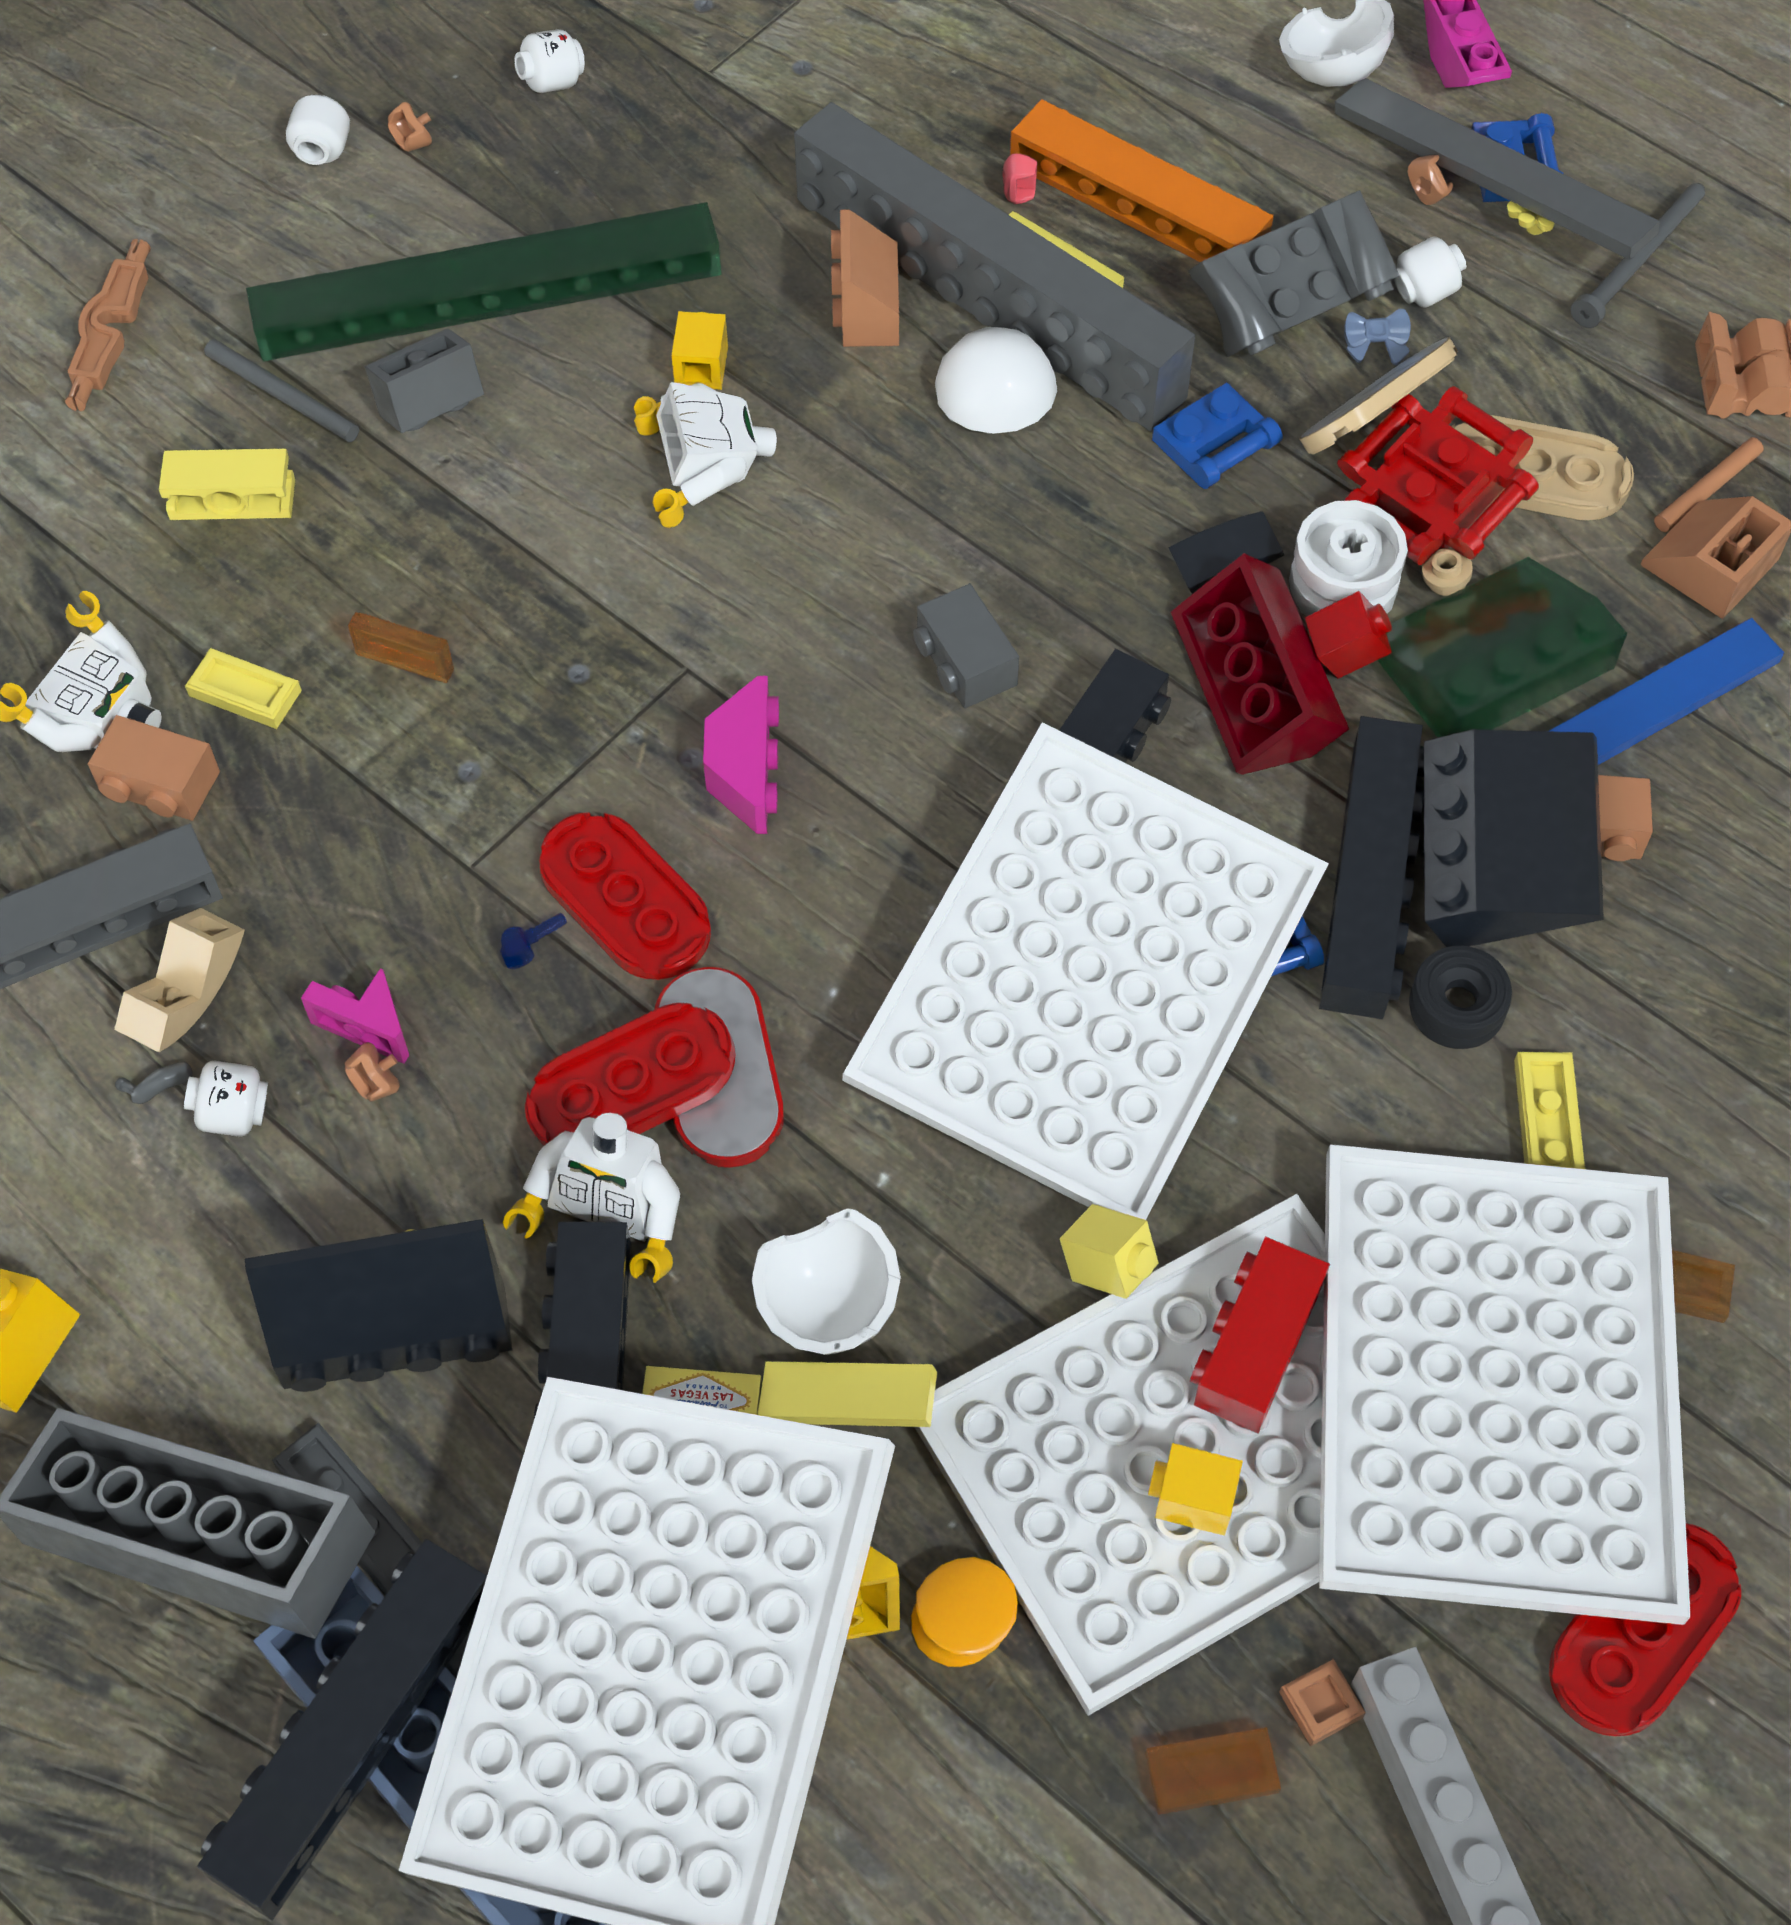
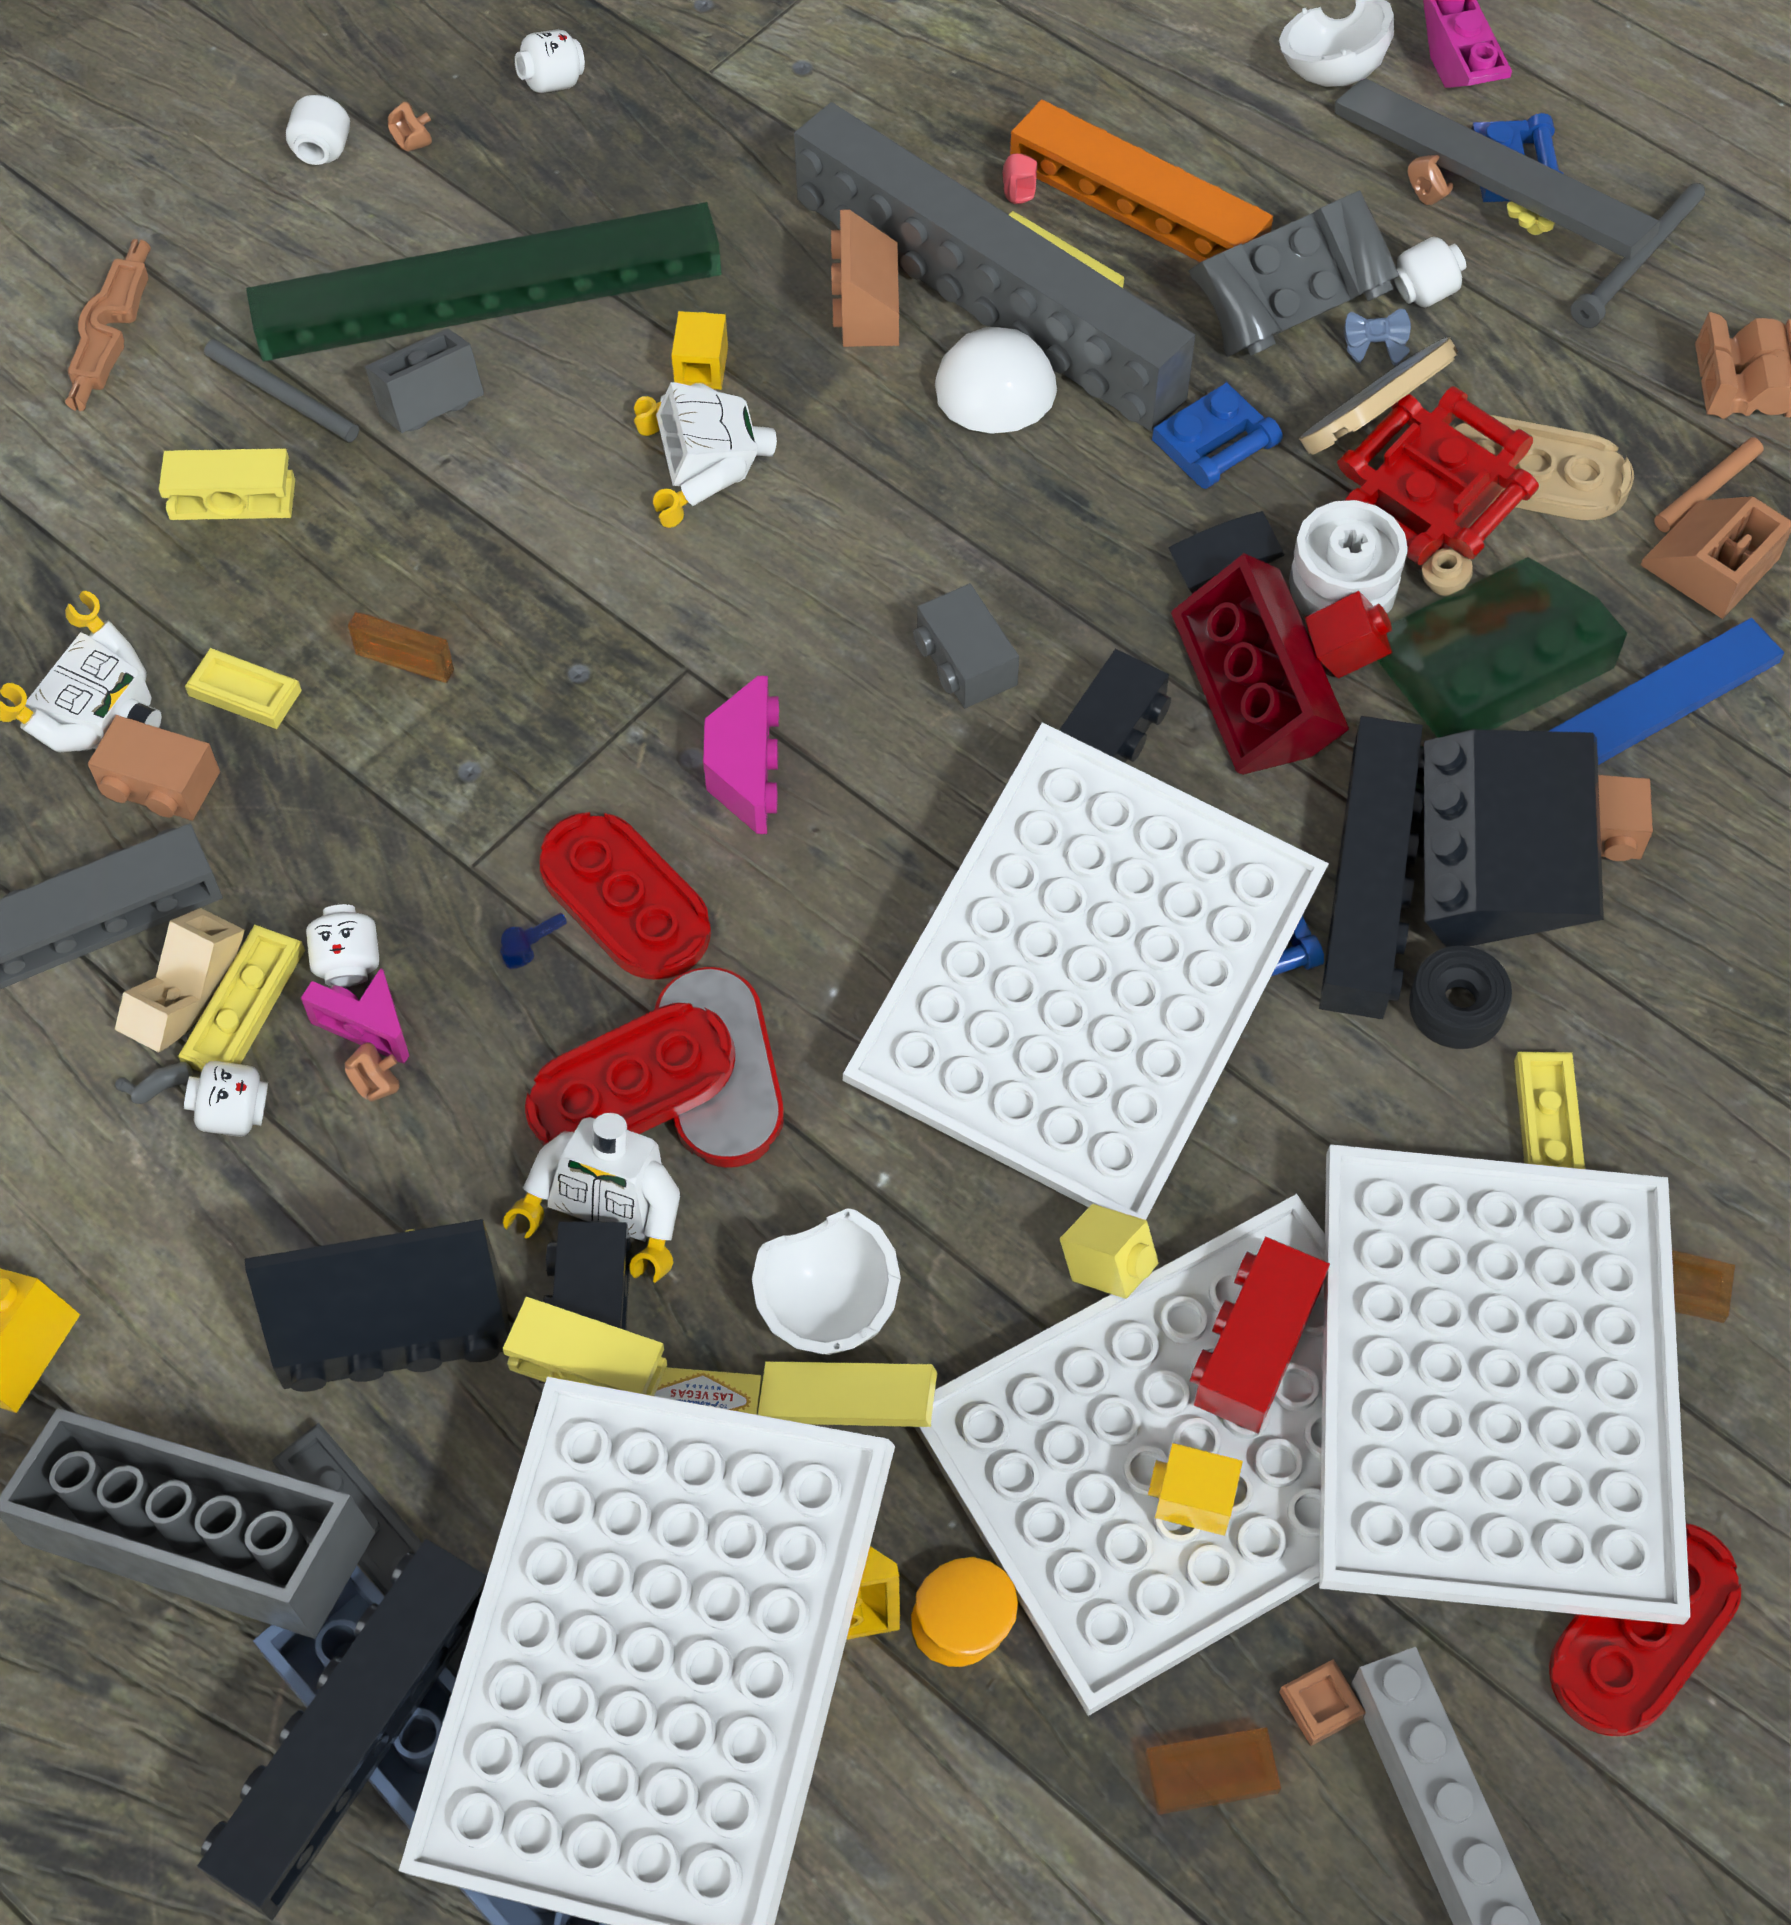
none -> light yellow tile [178,924,305,1072]
none -> white head [306,904,379,987]
none -> light yellow piece [503,1297,667,1396]

